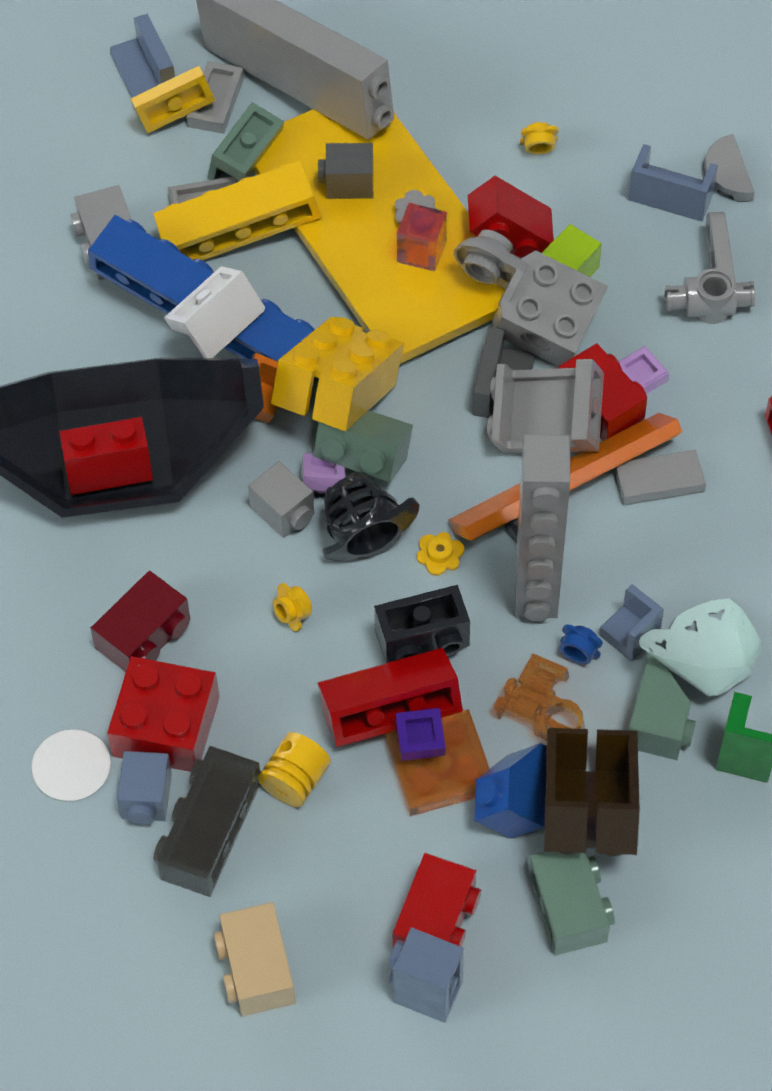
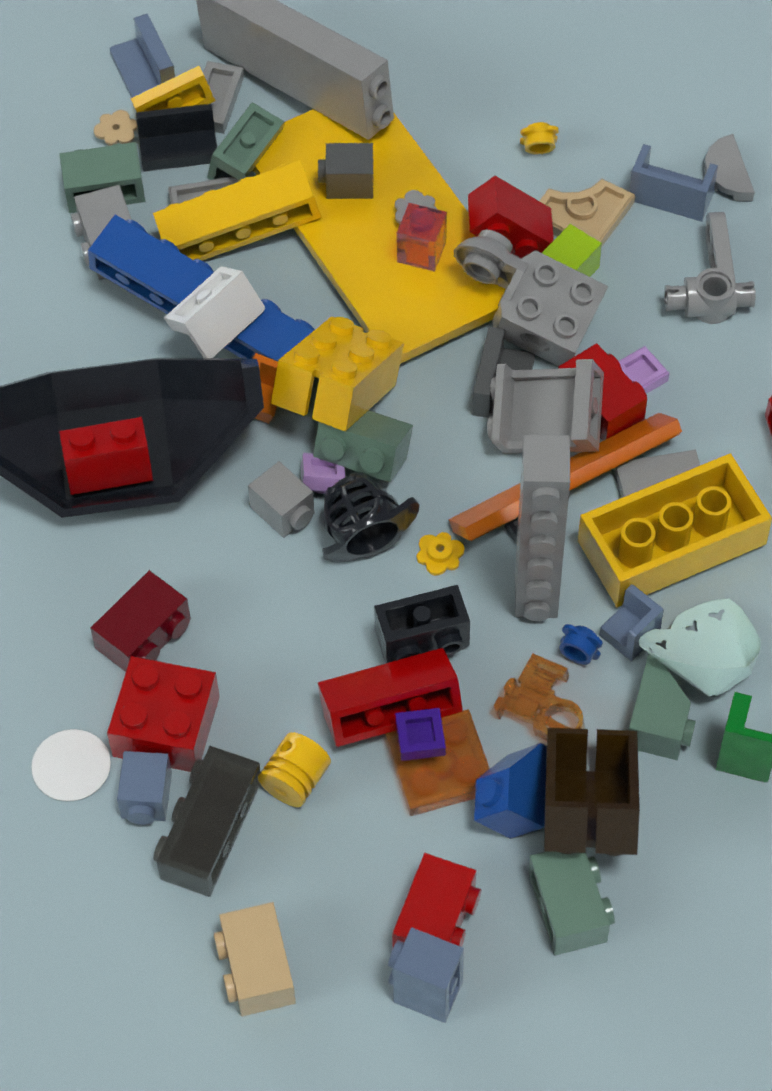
yellow plate [272,583,312,632] -> none
none -> sand green brick [59,142,146,213]
none -> tan plant [94,110,137,146]
none -> black panel [136,104,217,172]
none -> tan tile [539,179,635,248]
none -> yellow brick [578,453,772,607]

